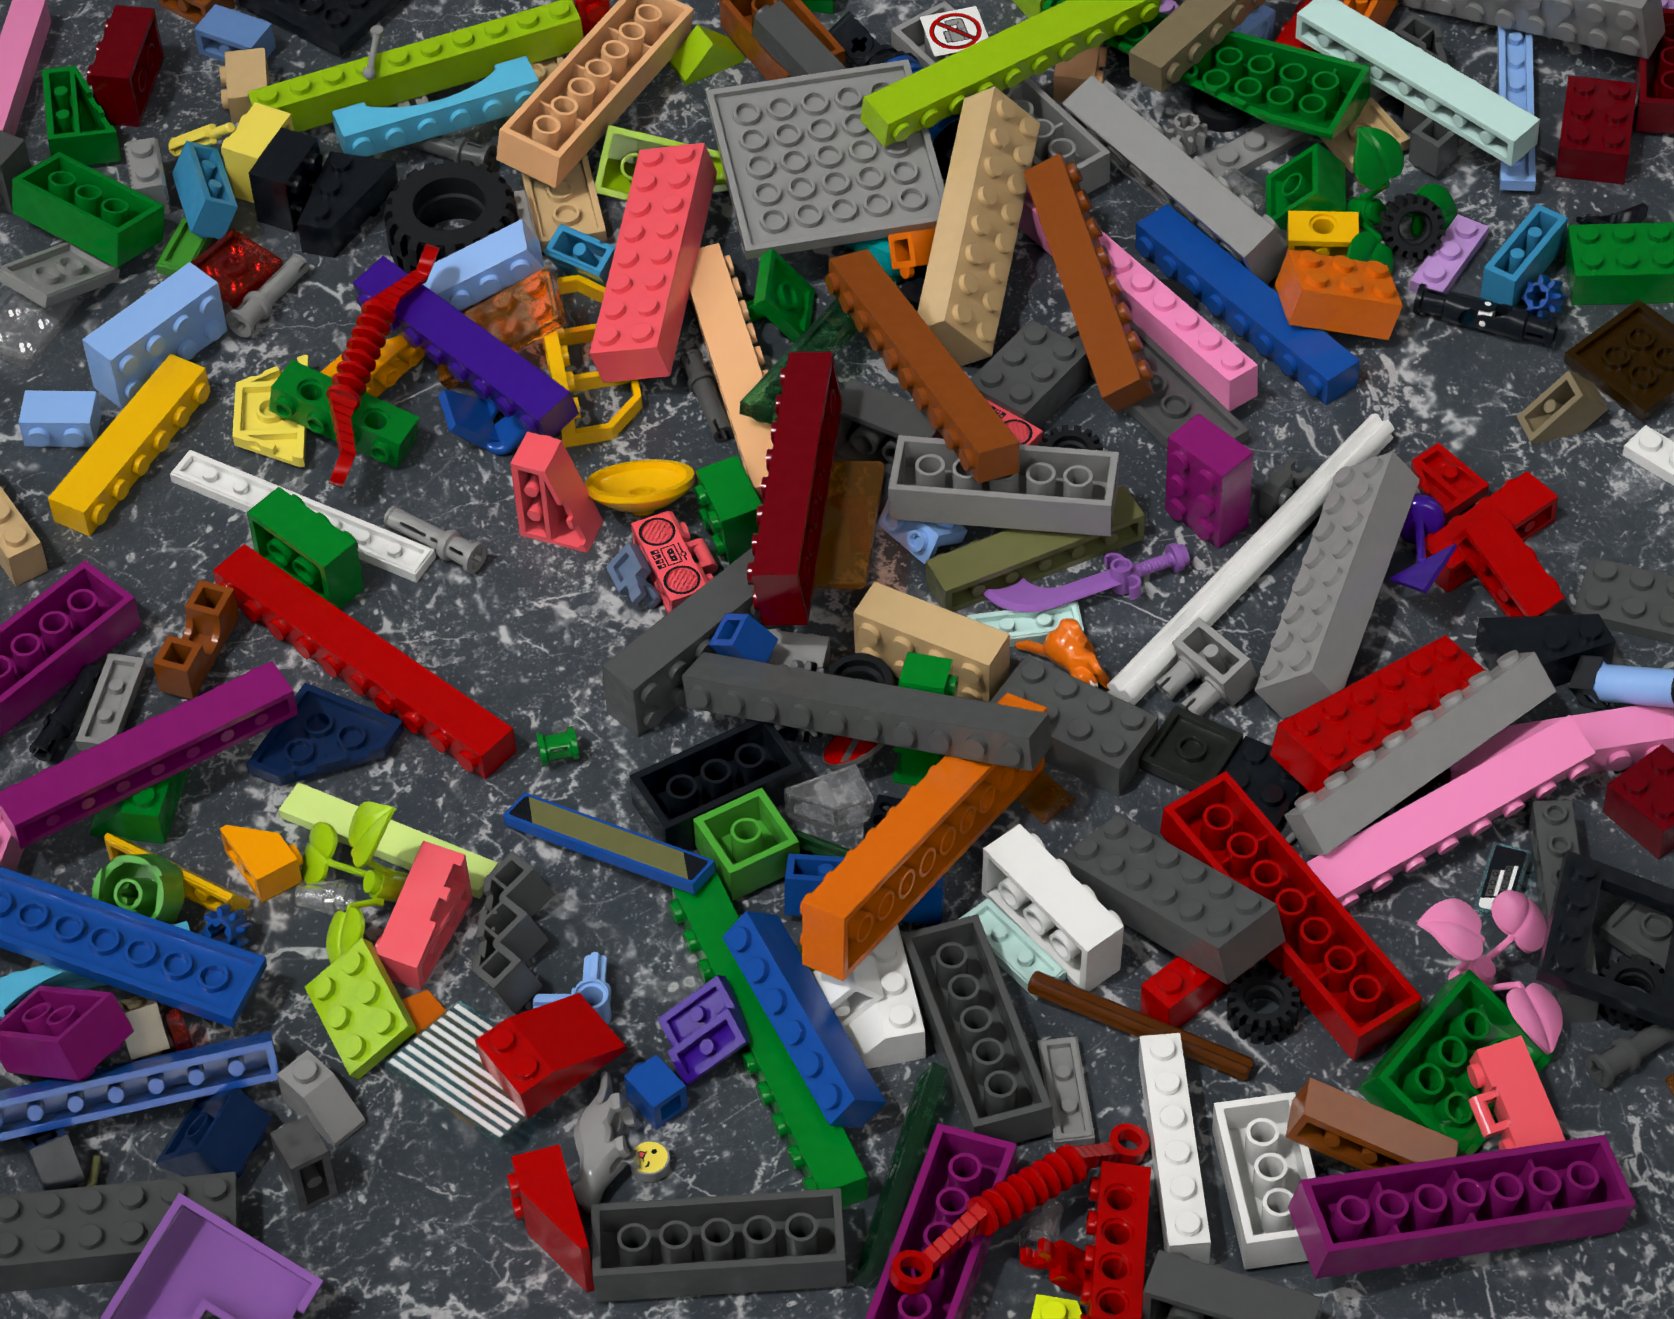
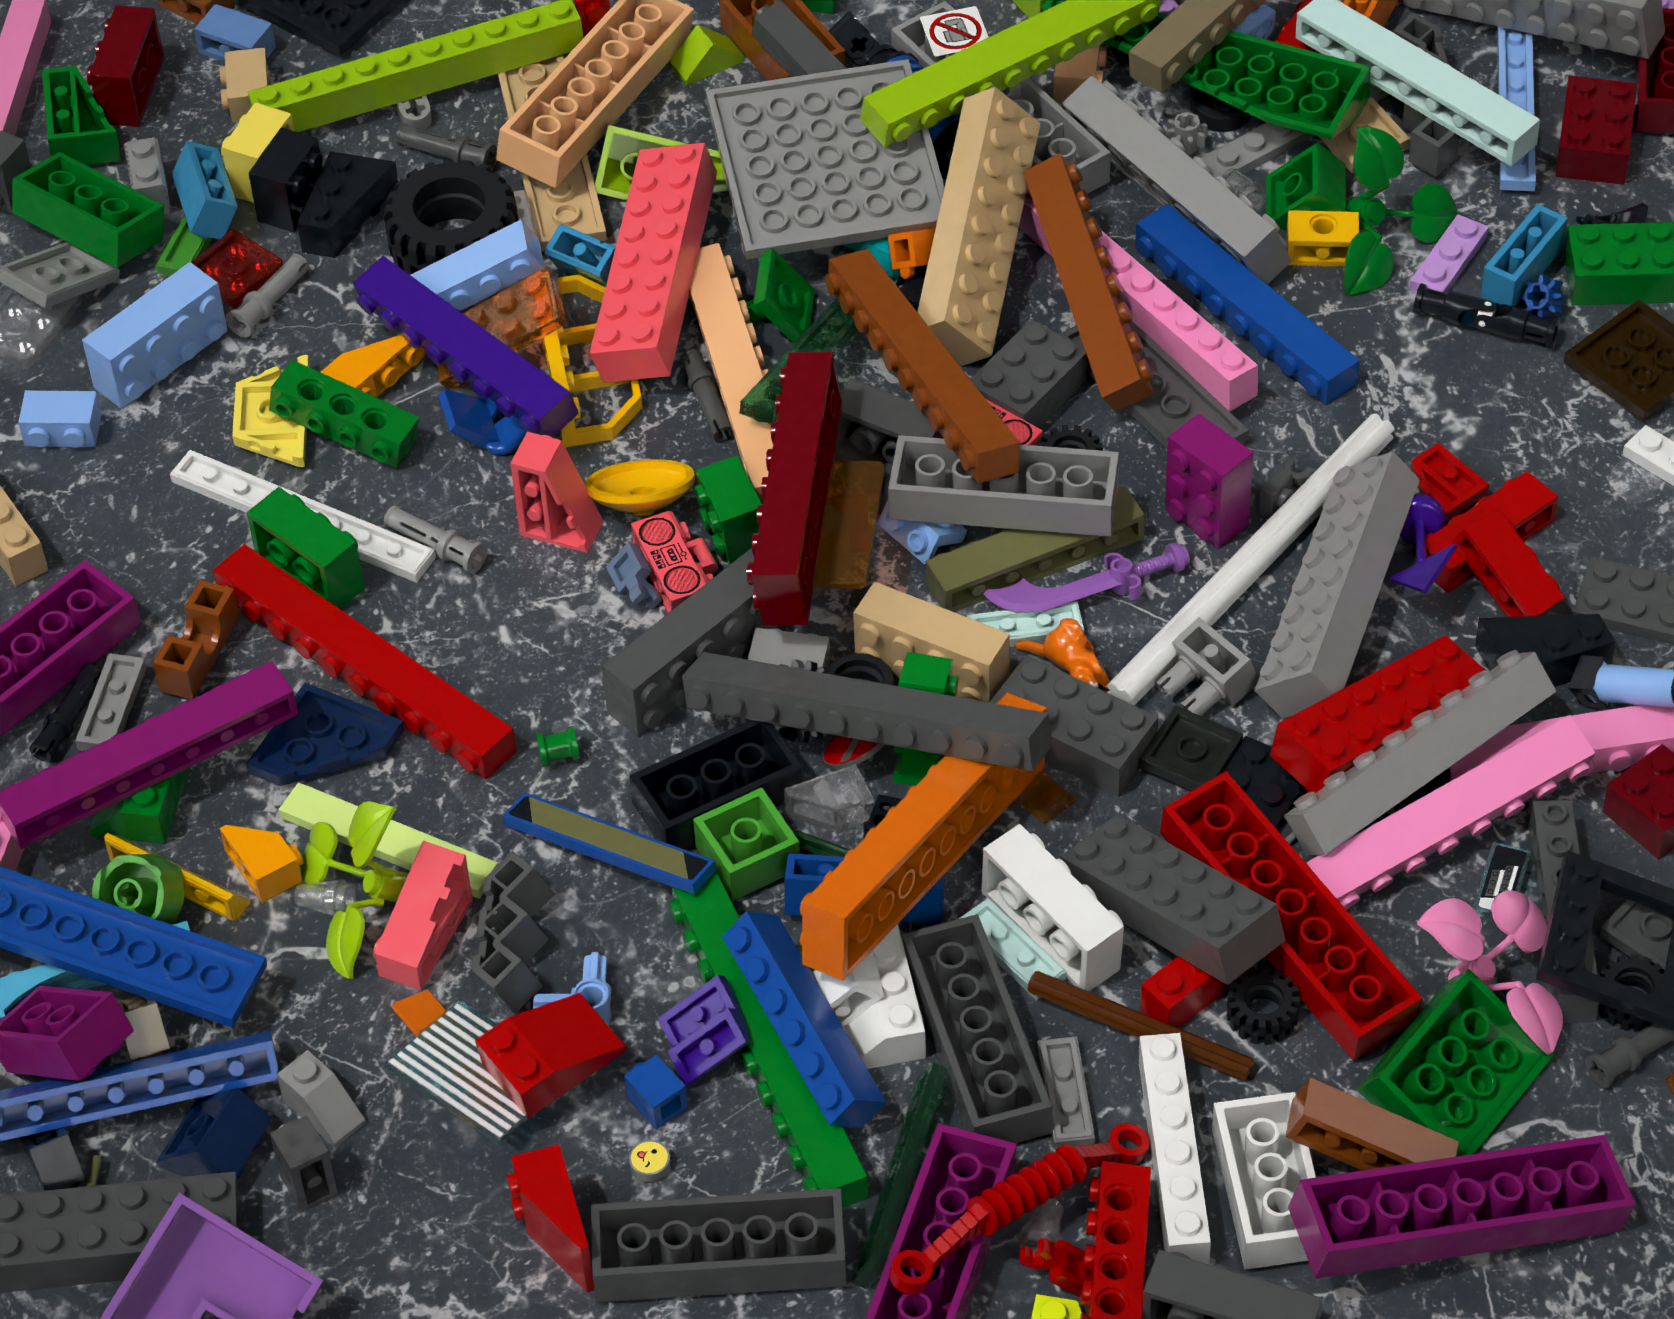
yellow brick [48,354,211,537] -> none
clear red tile [165,1009,193,1052] -> none
light yellow axle [168,122,235,157] -> none
blue gear [200,903,253,947] -> none
lime plate [305,938,417,1080] -> none
red piece [326,243,440,489] -> none
medium azure arch [332,56,540,157] -> none
light grey hinge [363,25,384,80] -> none
light grey animal [572,1071,640,1214] -> none
blue brick [709,613,778,663] -> none
orange brick [1275,249,1403,340] -> none
black tyre [1378,193,1446,260] -> none
coral piece [1467,1035,1566,1150] -> none
dark tan slope [1516,370,1609,444] -> none

